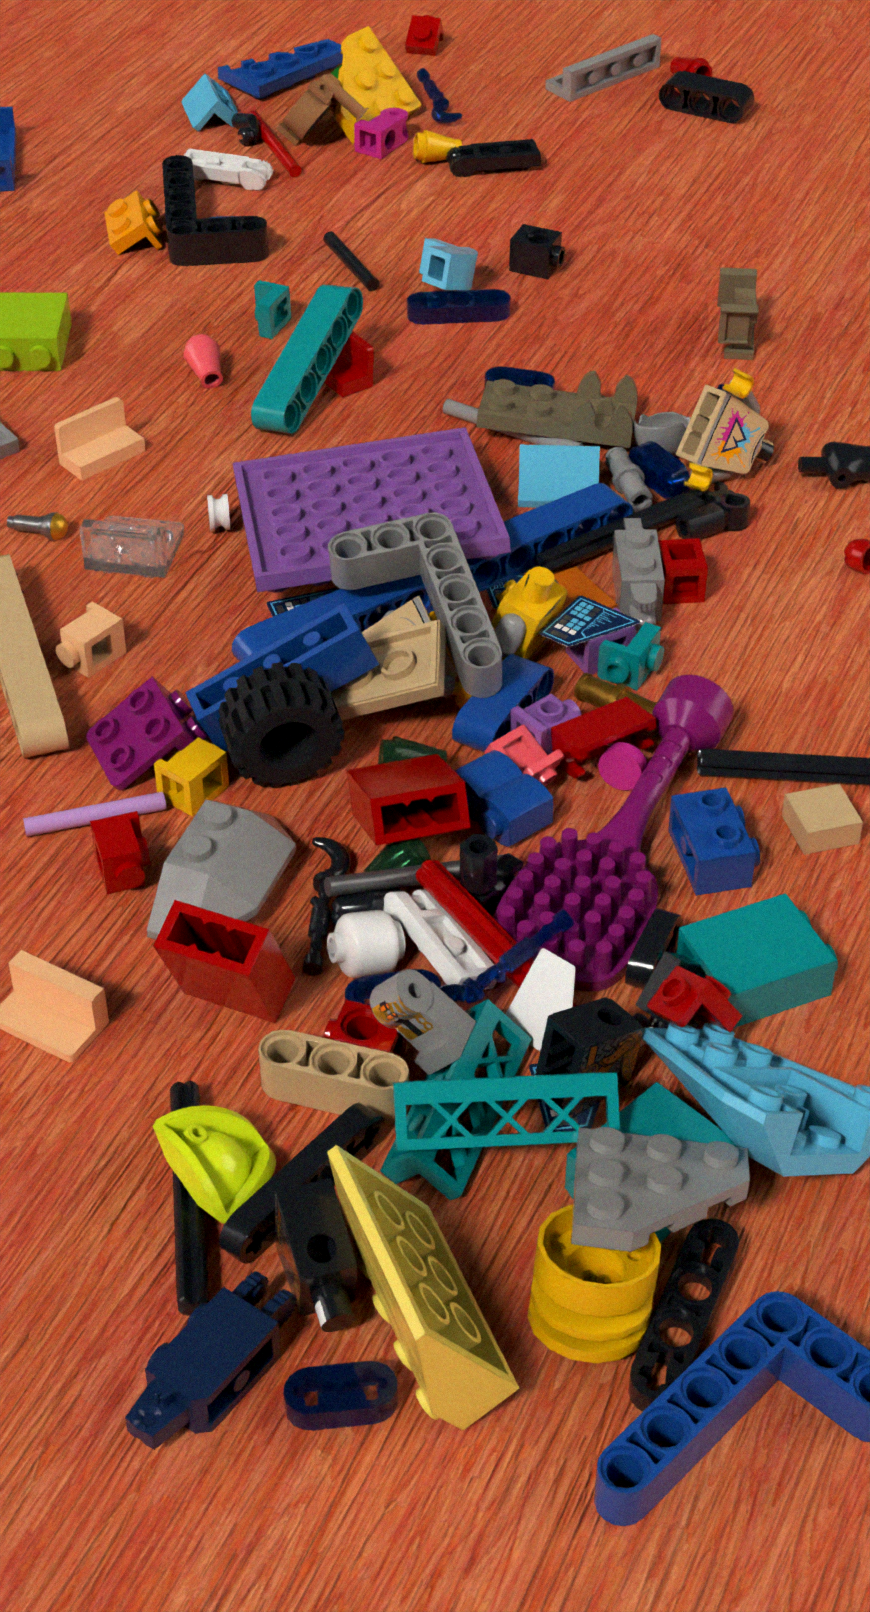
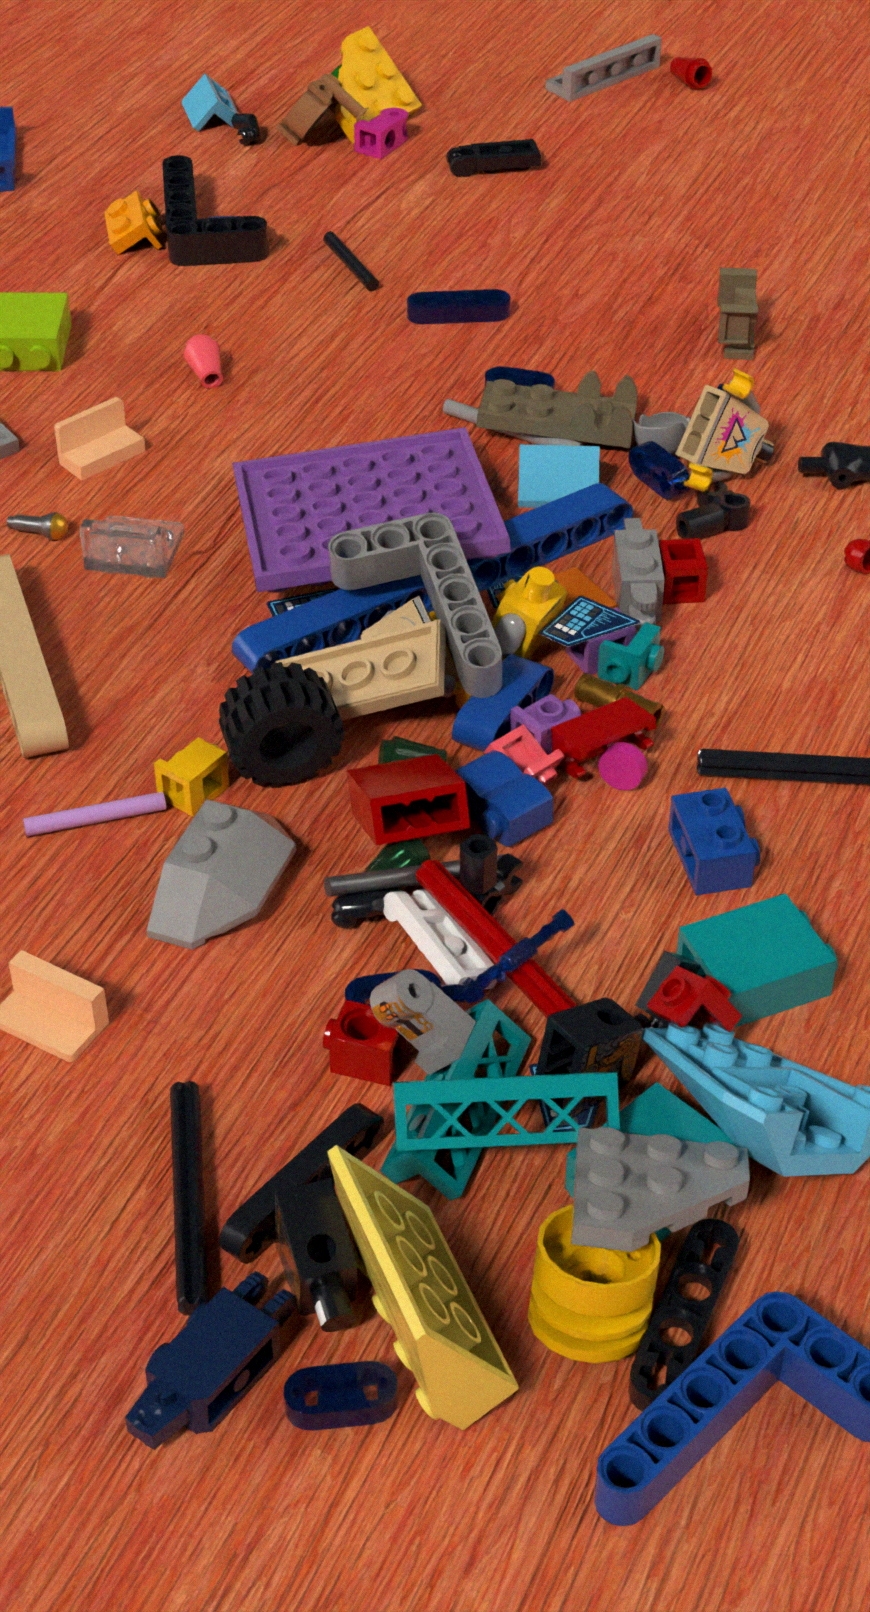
light nougat brick [56,602,126,678] -> none
magenta bracket [86,676,209,790] -> none
red brick [90,811,151,894] -> none
red brick [153,900,295,1023] -> none
neon yellow hat [153,1106,276,1224] -> none
white hinge [183,149,274,191] -> none
blue brick [185,602,380,751] -> none
white bush [207,494,231,532] -> none
blue wing [218,39,343,99] -> none
red bar [248,110,302,178] -> none
teal beam [251,284,363,434] -> none
teal bracket [254,280,291,339] -> none
tan beam [258,1029,409,1124] -> none
black piece [302,837,352,976] -> none
red panel [324,331,374,397] -> none
white head [327,910,406,978] -> none
red bracket [405,15,444,56] -> none
yellow cone [413,130,462,163] -> none
clear blue piece [417,68,462,124] -> none
medium azure brick [419,238,478,290] -> none
magenta piece [493,675,734,992] -> none
white sticker [505,948,576,1051] -> none
black brick [509,224,565,279] -> none
black axle [534,490,705,573] -> none
light grey pin [605,447,653,512] -> none
black beam [625,908,682,990] -> none
black beam [659,71,755,123] -> none
tan piece [782,783,863,855] -> none

